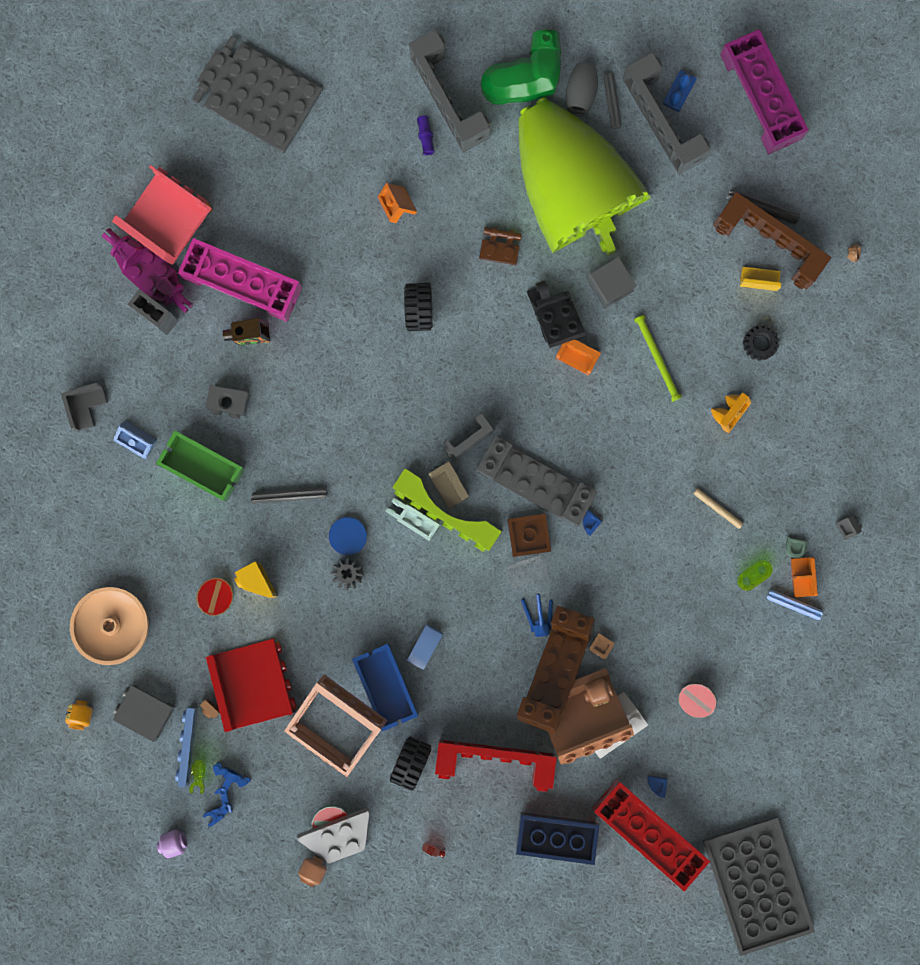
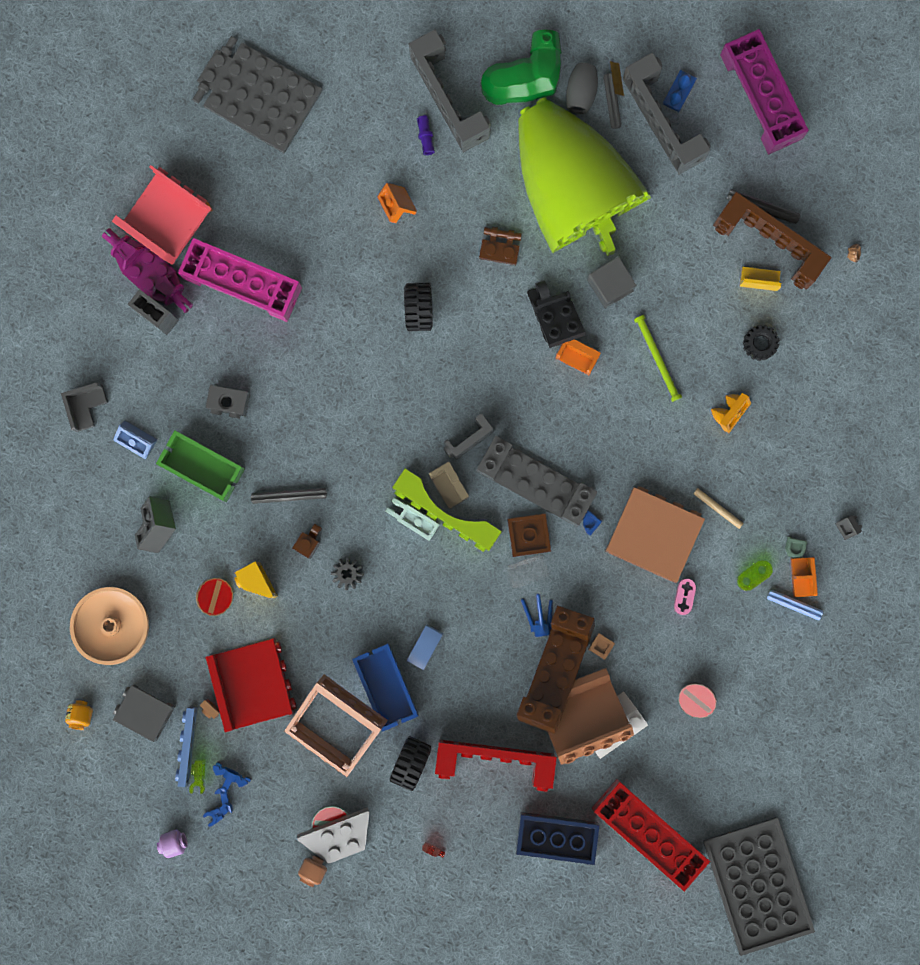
dark brown torso [223,318,270,345] -> none
blue tile [329,517,367,555] -> none
nougat head [583,678,614,707] -> none
blue tile [647,775,668,798] -> none
none -> dark grey panel [135,496,176,553]
none -> reddish brown brick [292,524,322,559]
none -> nougat panel [605,486,705,583]
none -> pearl gold sticker [610,61,624,96]
none -> bright pink beam [674,579,696,615]

